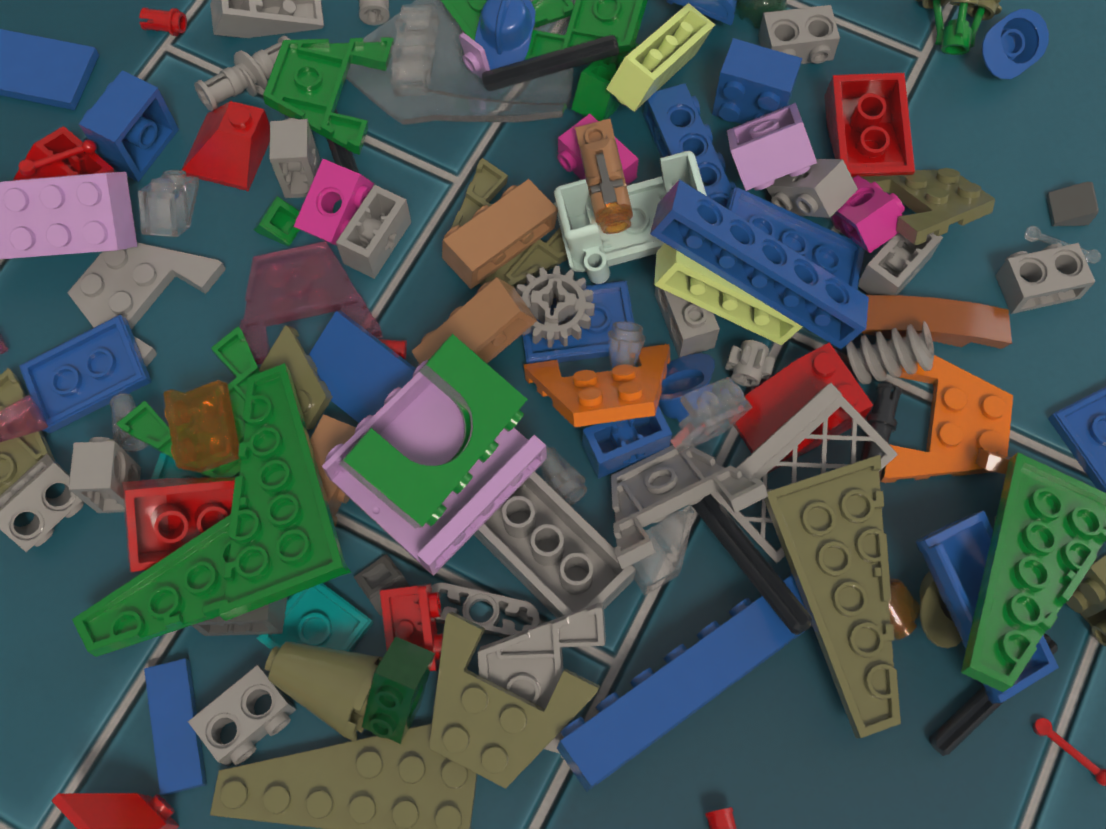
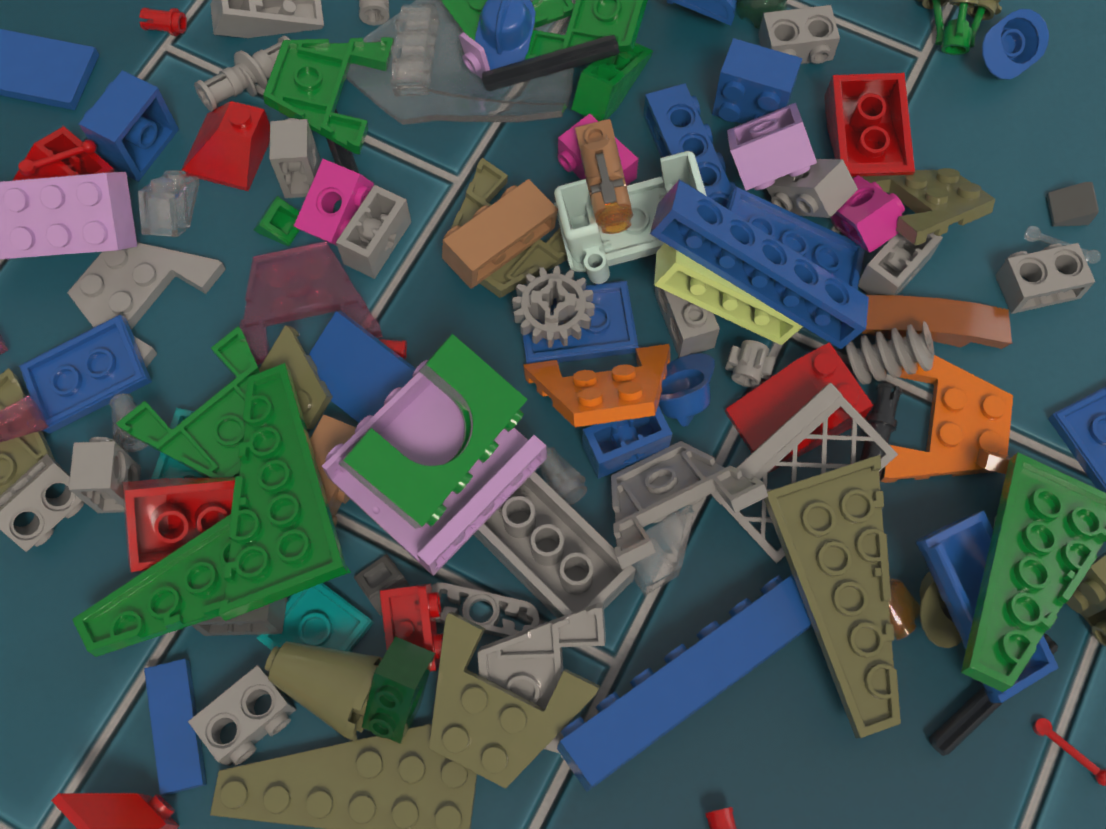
clear orange bracket [163,380,240,473] -> none
medium nougat brick [412,277,537,364] -> none
yellowish green brick [606,3,715,112] -> none
clear cone [608,321,646,371] -> none
clear bracket [670,377,752,453] -> none
black axle [692,494,812,635] -> none

